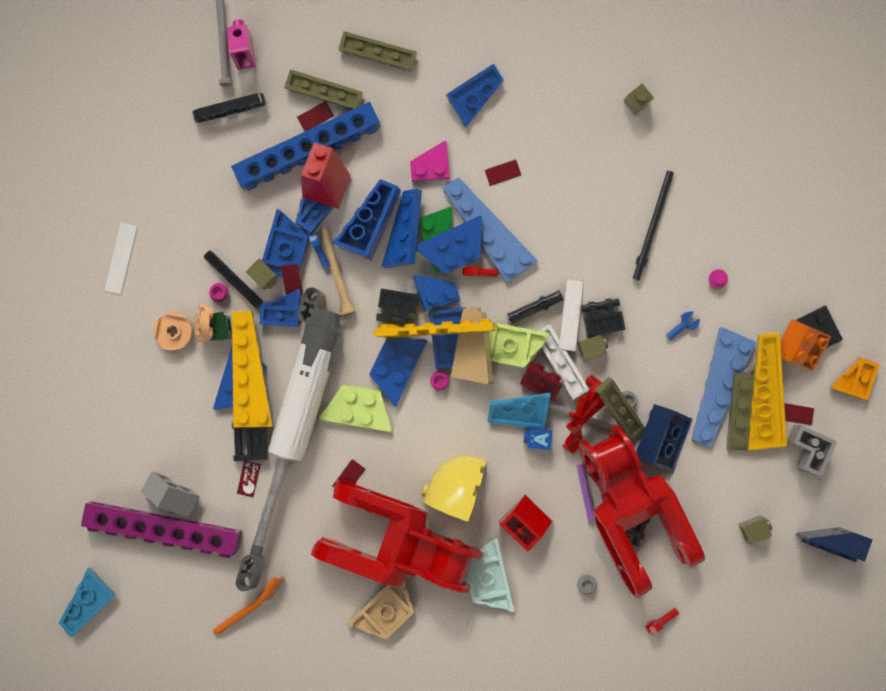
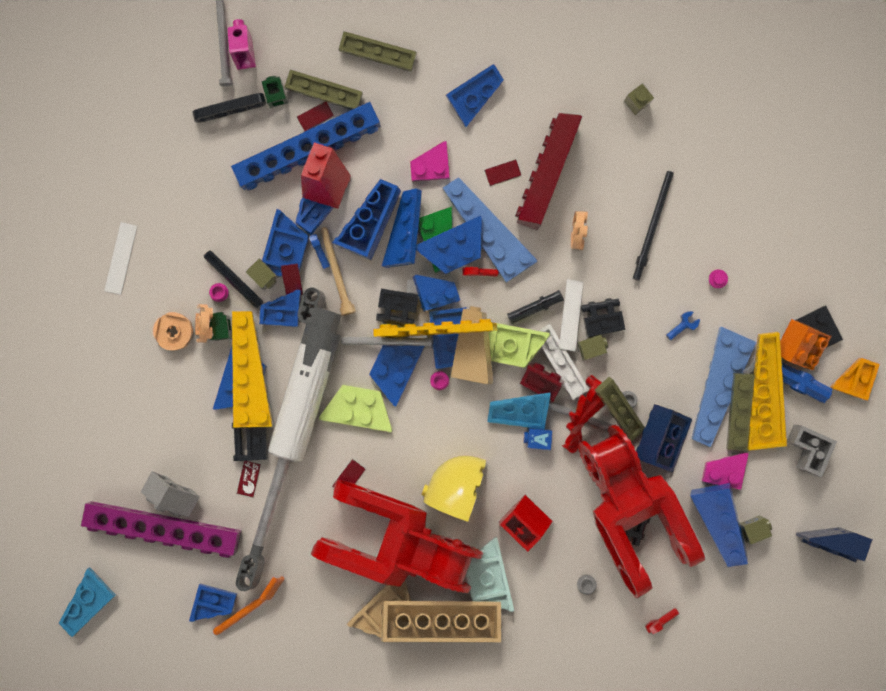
medium lavender bar [576,464,594,522] -> none
dark red sticker [784,403,814,425] -> none
none -> blue wing [189,583,238,622]
none -> dark green brick [261,76,288,108]
none -> light grey bar [341,335,433,349]
none -> tan slope [381,601,501,642]
none -> dark red slope [515,113,583,231]
none -> light nougat plate [571,211,588,250]
none -> blue wedge [690,483,748,567]
none -> dark pink wing [702,452,749,490]
none -> blue piece [782,362,832,403]

